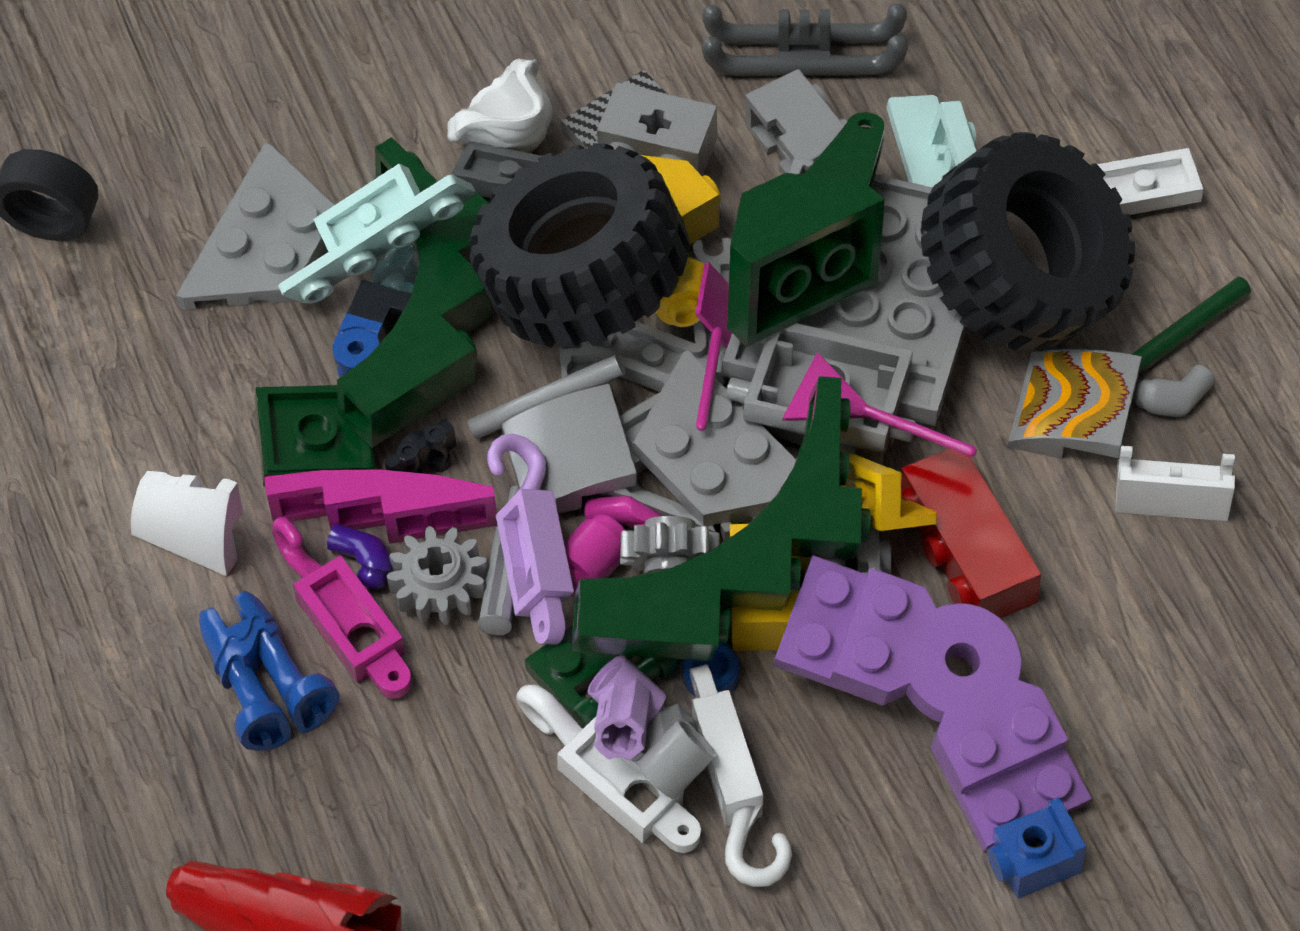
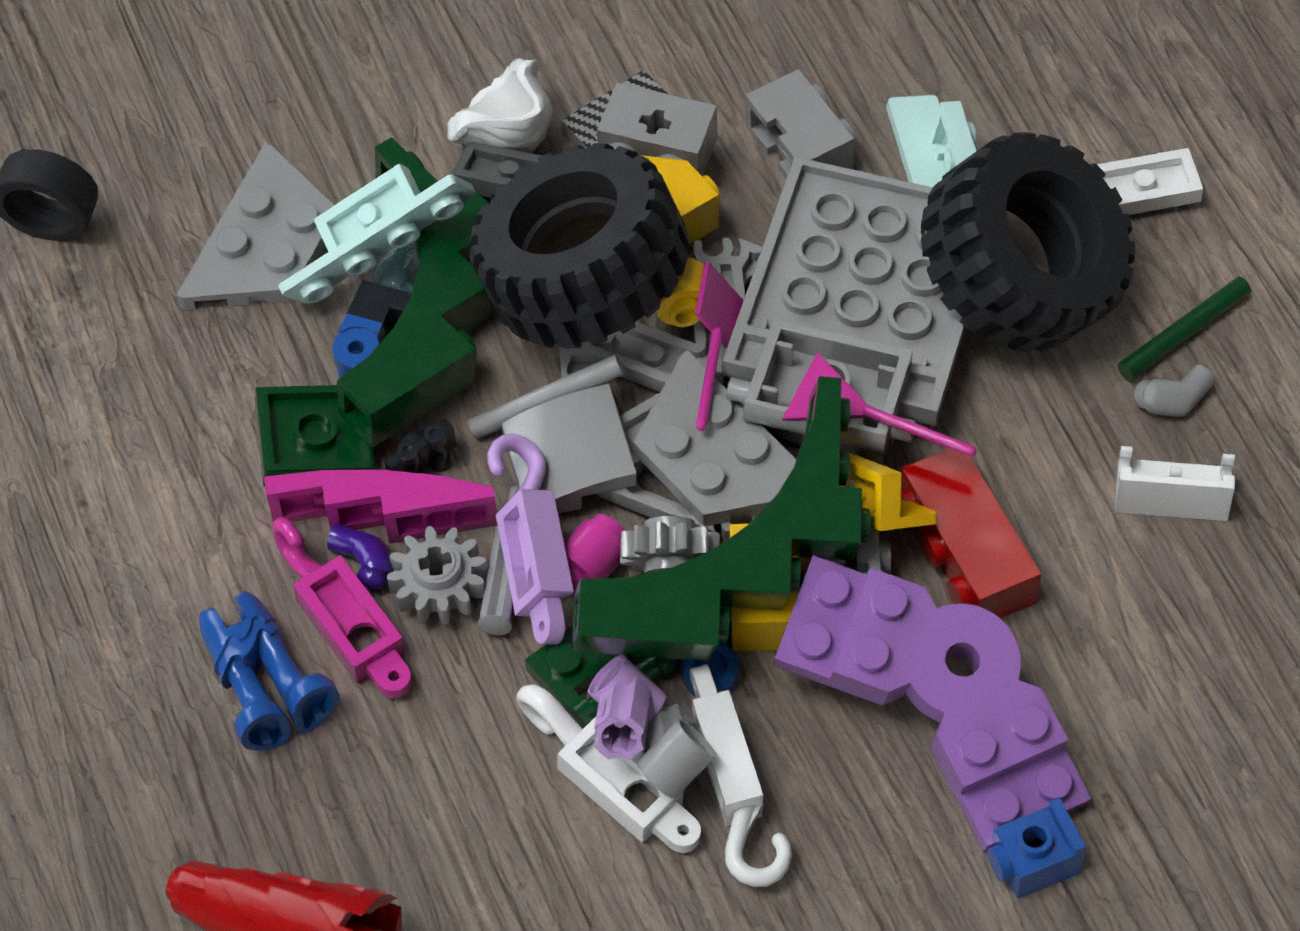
white slope [131,471,243,576] -> none
dark pink arm [585,496,662,529] -> none
dark grey piece [701,3,908,76] -> none
dark green slope [727,112,885,347] -> none
slope [1008,349,1142,459] -> none

